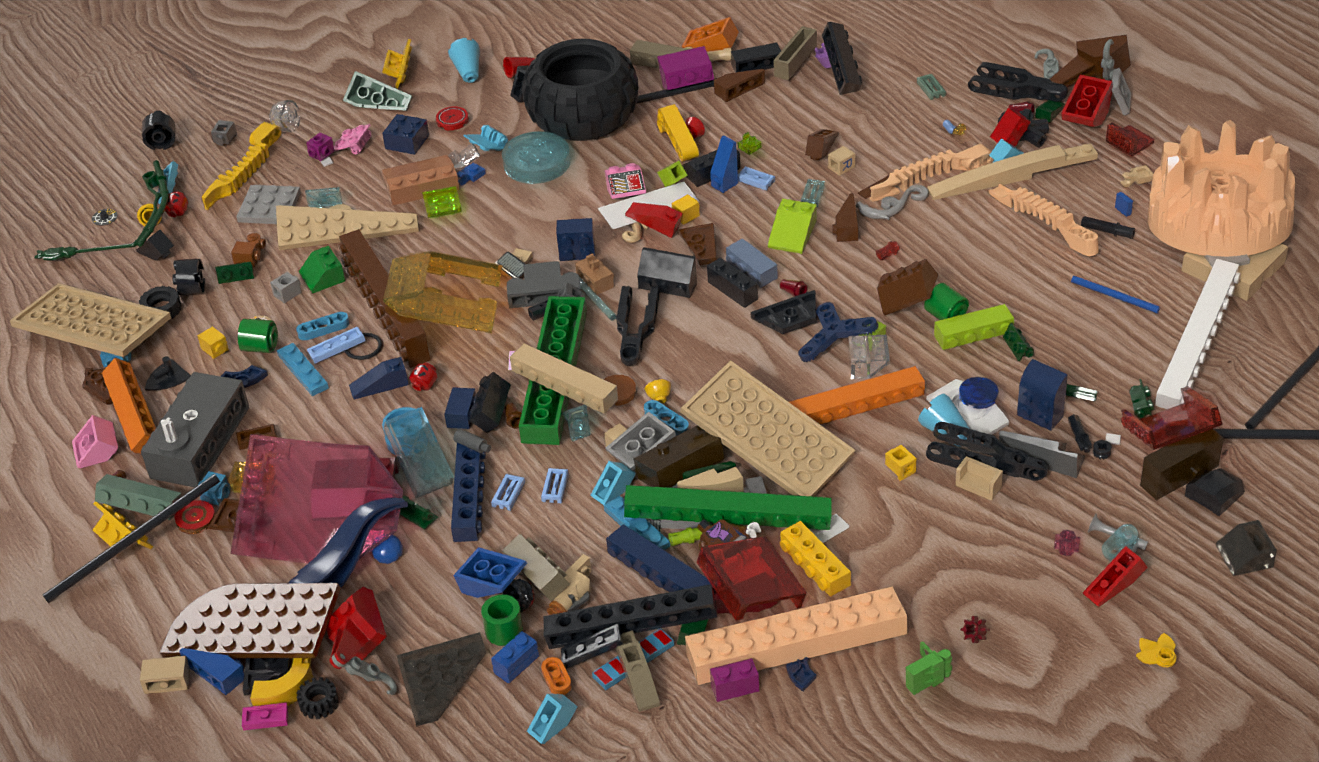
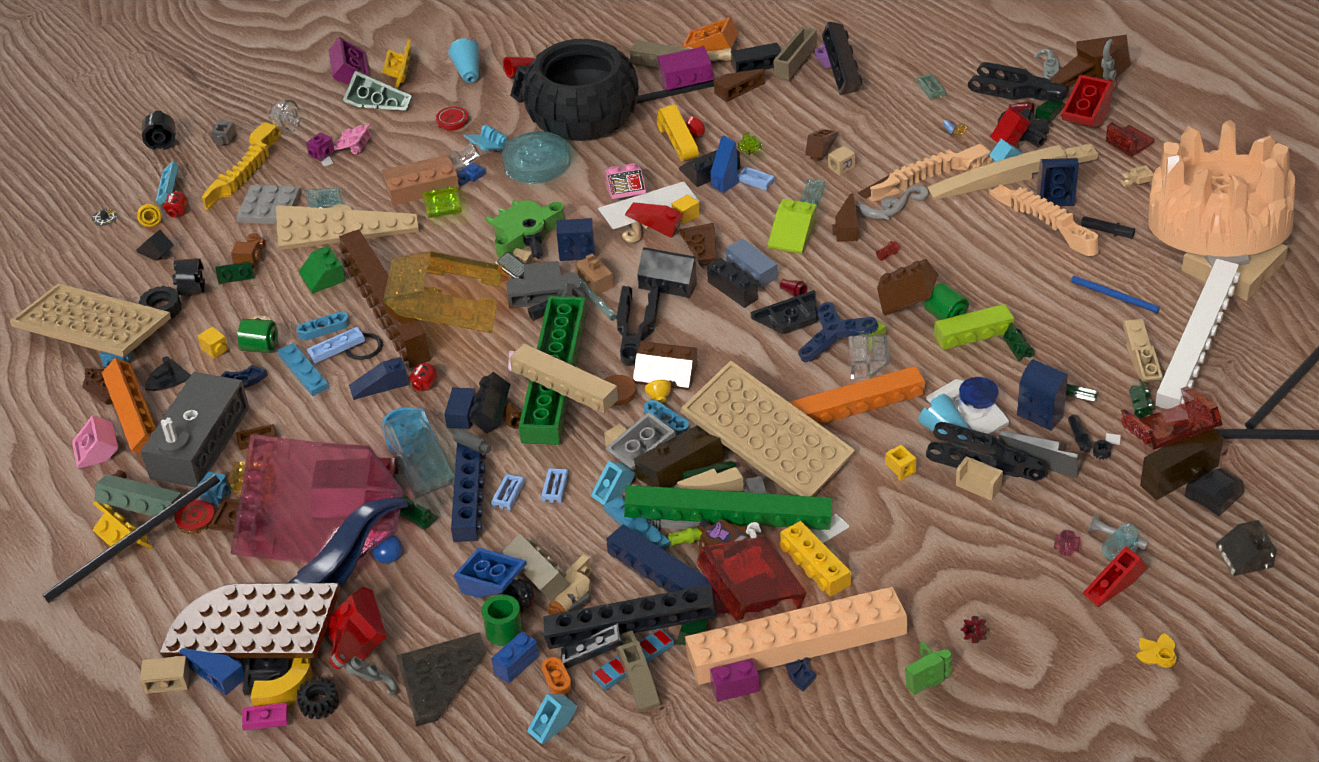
dark green piece [34,160,169,261] -> none
light grey brick [270,272,301,304] -> none
dark blue brick [382,114,429,155] -> none
clear light blue slope [563,404,590,441] -> none
lime brick [657,161,688,187] -> none
light grey tile [1111,68,1132,115] -> none
blue tile [1115,192,1133,217] -> none
none -> magenta slope [328,37,370,84]
none -> bright green piece [485,200,565,259]
none -> slope [633,341,698,390]
none -> dark blue brick [1037,158,1079,206]
none -> tan slope [1123,319,1163,382]

